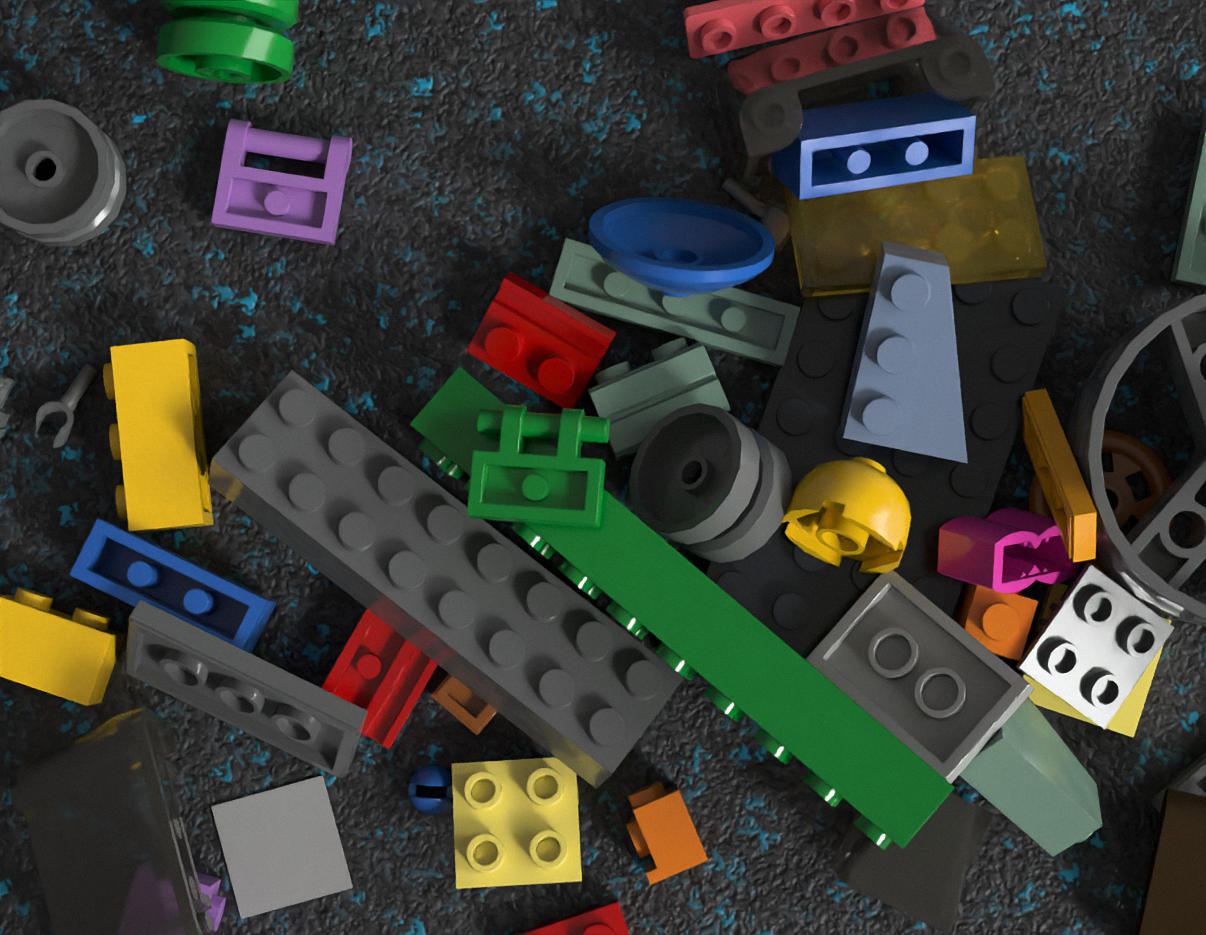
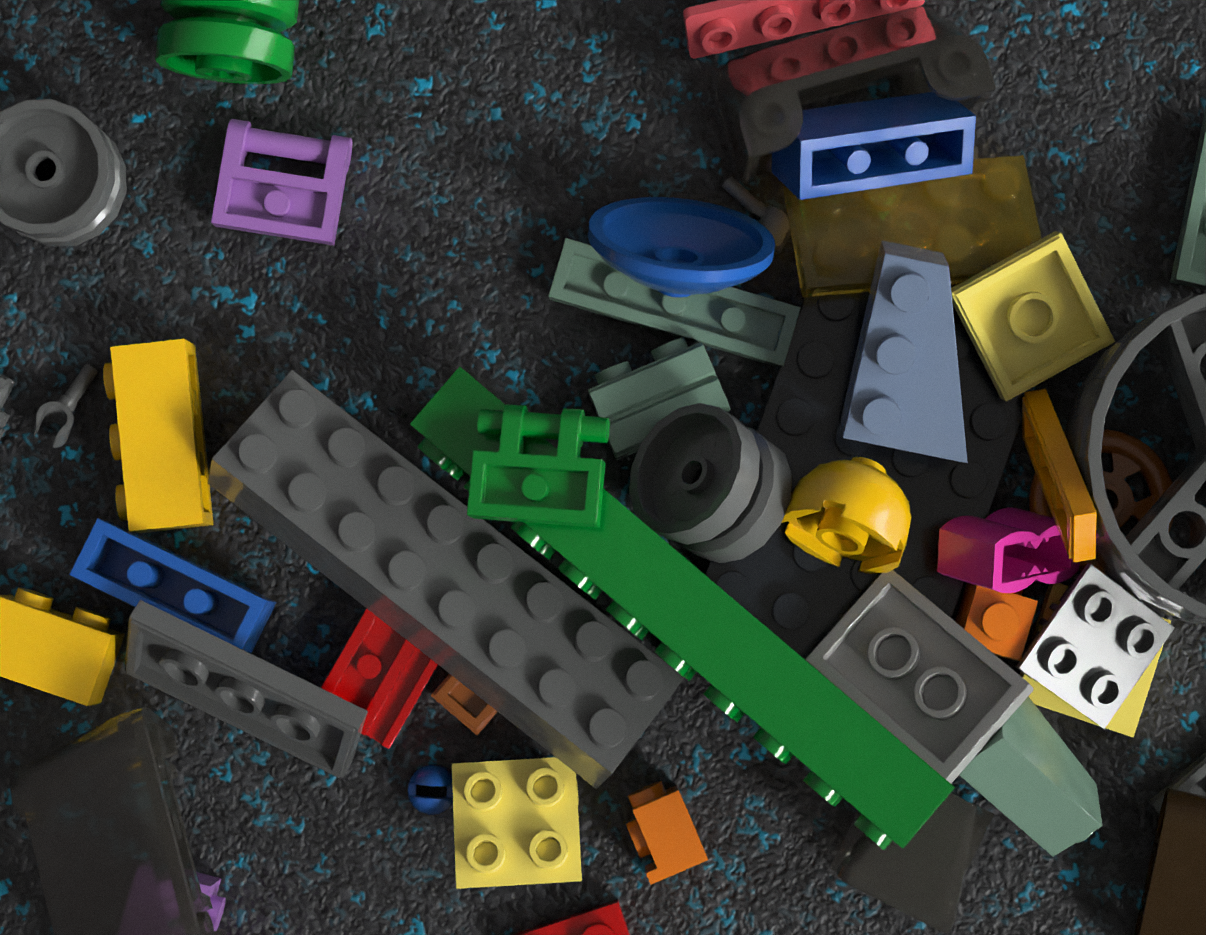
light grey sticker [211,775,353,919] -> none
red plate [466,272,616,409] -> none
none -> light yellow plate [951,231,1115,401]

